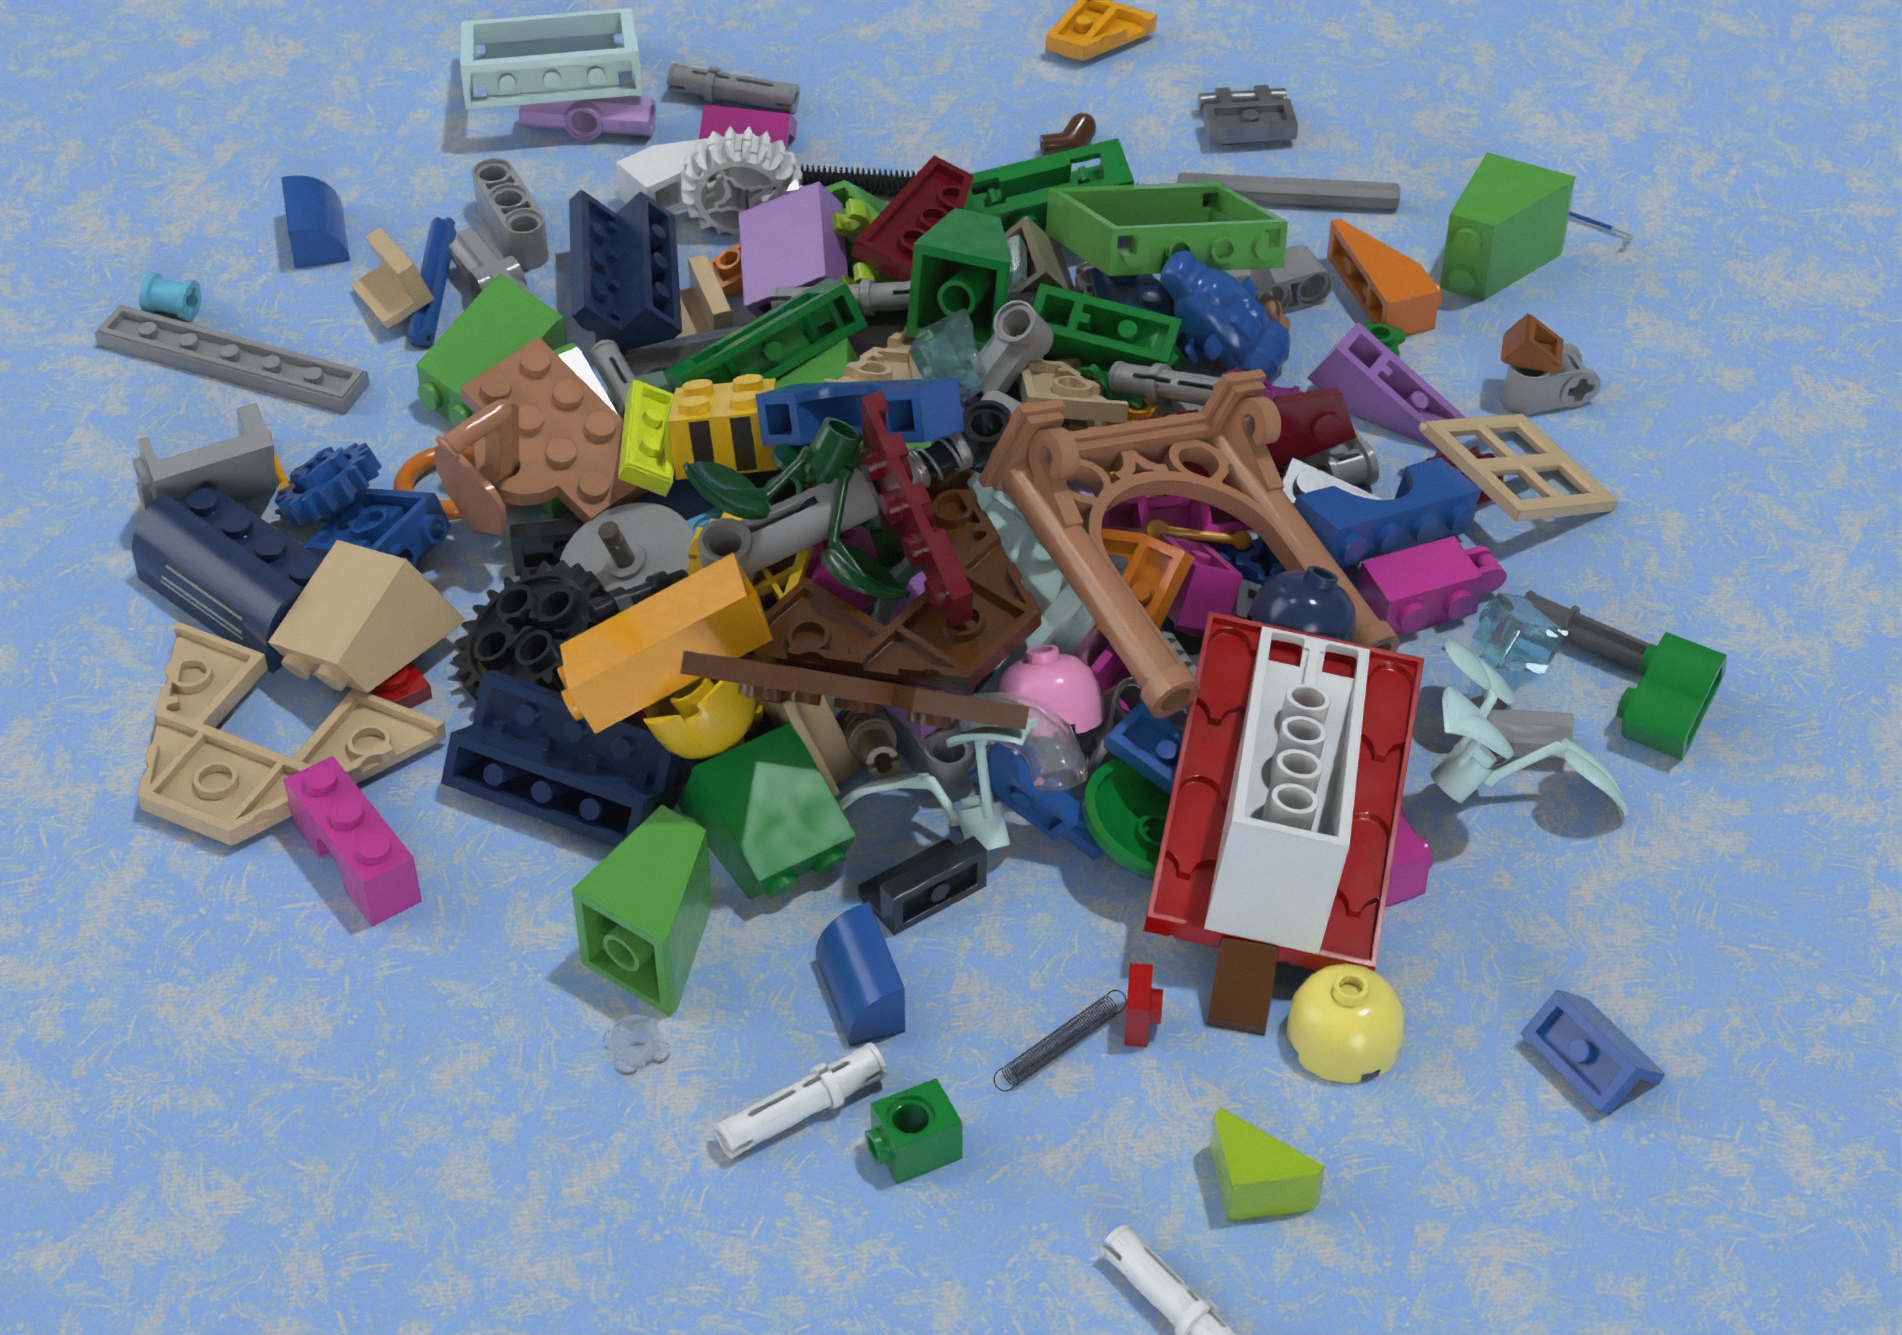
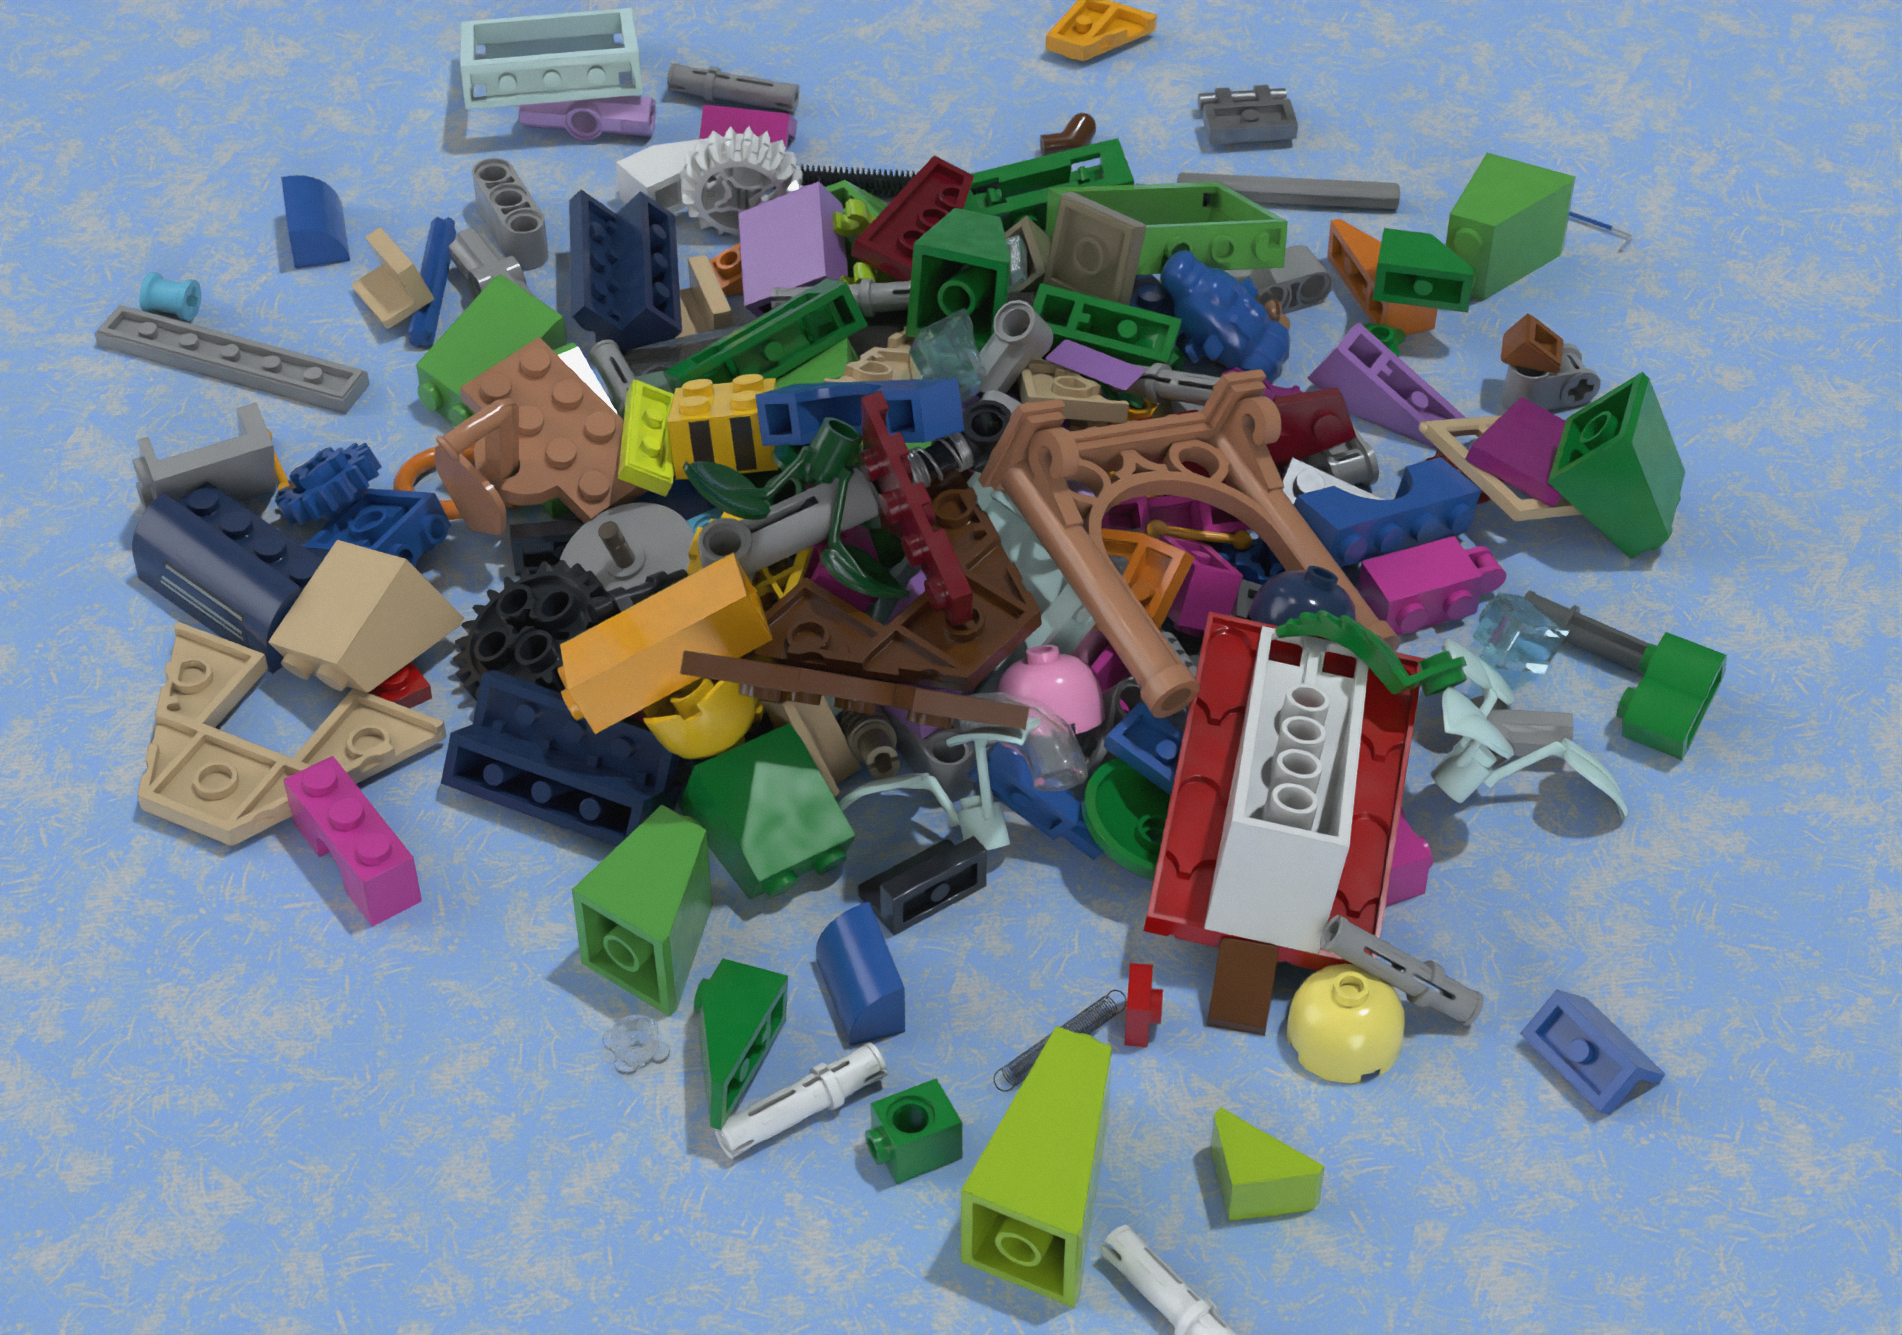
none -> green slope [694,958,788,1130]
none -> lime slope [961,1026,1112,1308]
none -> dark tan tile [1043,192,1147,305]
none -> medium lavender sticker [1045,340,1145,390]
none -> green plant [1275,610,1467,697]
none -> light grey pin [1320,915,1484,1026]
none -> green slope [1373,228,1475,313]
none -> magenta tile [1465,397,1566,507]
none -> green slope [1548,372,1685,559]

